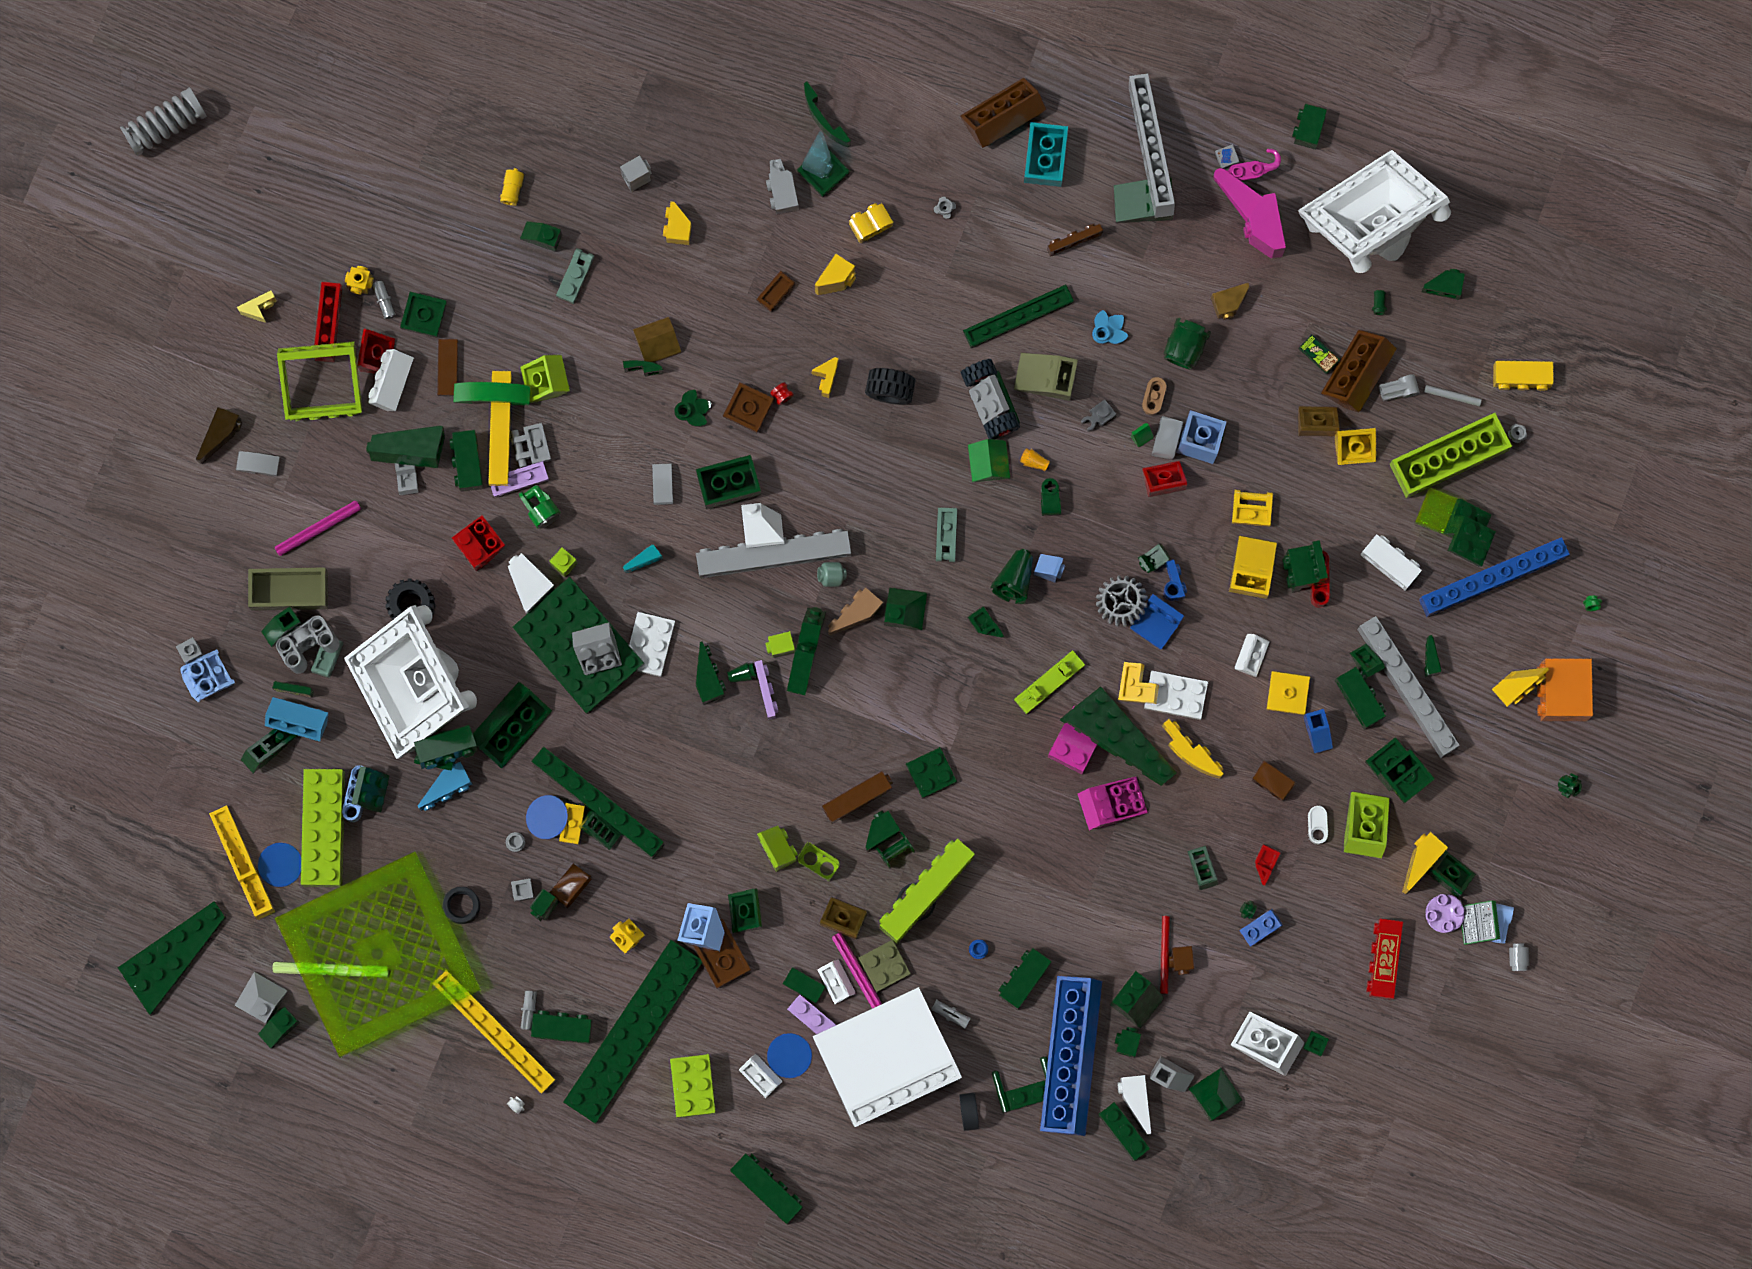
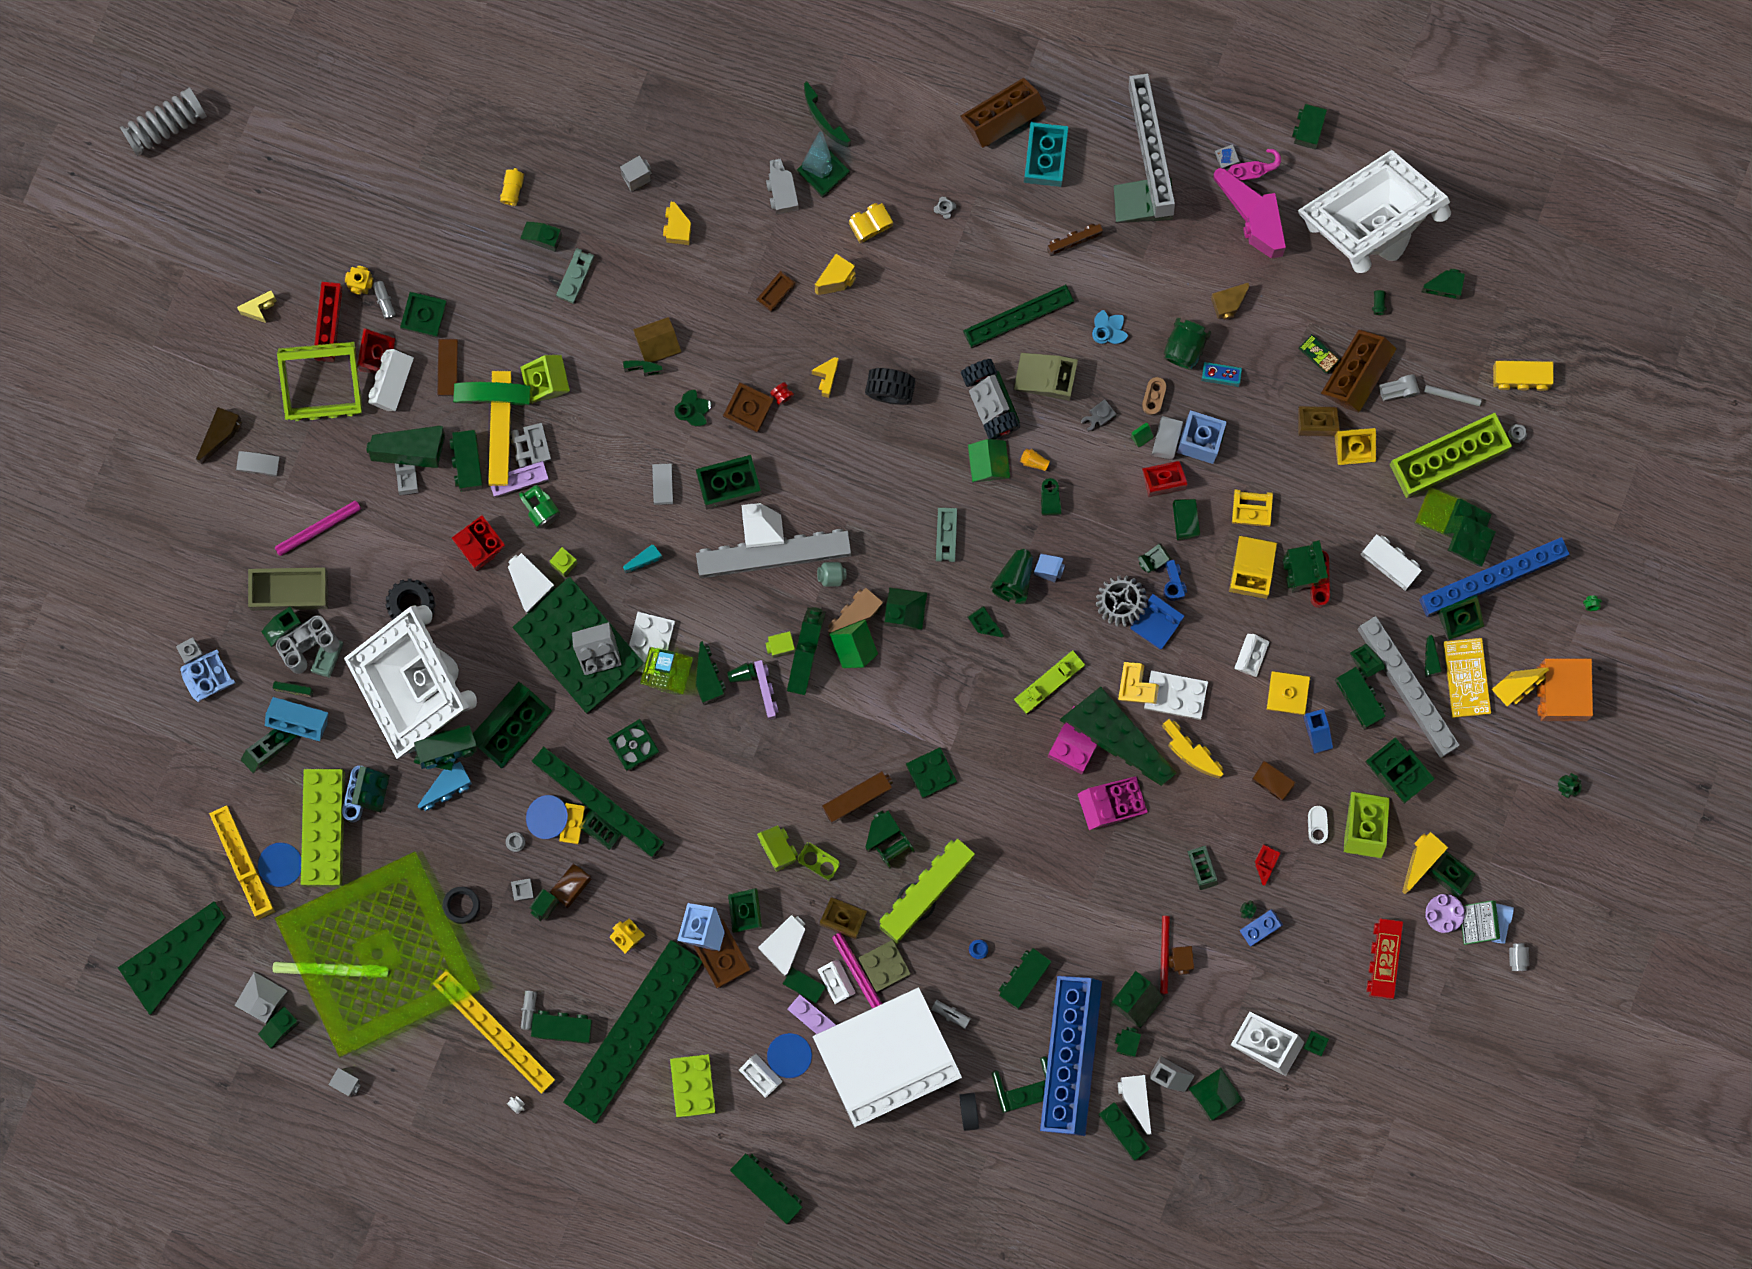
none -> light grey brick [329,1068,361,1097]
none -> dark green piece [607,719,660,772]
none -> clear neon green slope [640,647,693,695]
none -> white slope [758,915,805,977]
none -> green slope [829,619,878,668]
none -> dark green piece [1173,499,1200,541]
none -> slope [1201,362,1242,387]
none -> dark green slope [1438,595,1484,640]
none -> yellow tile [1443,638,1491,718]

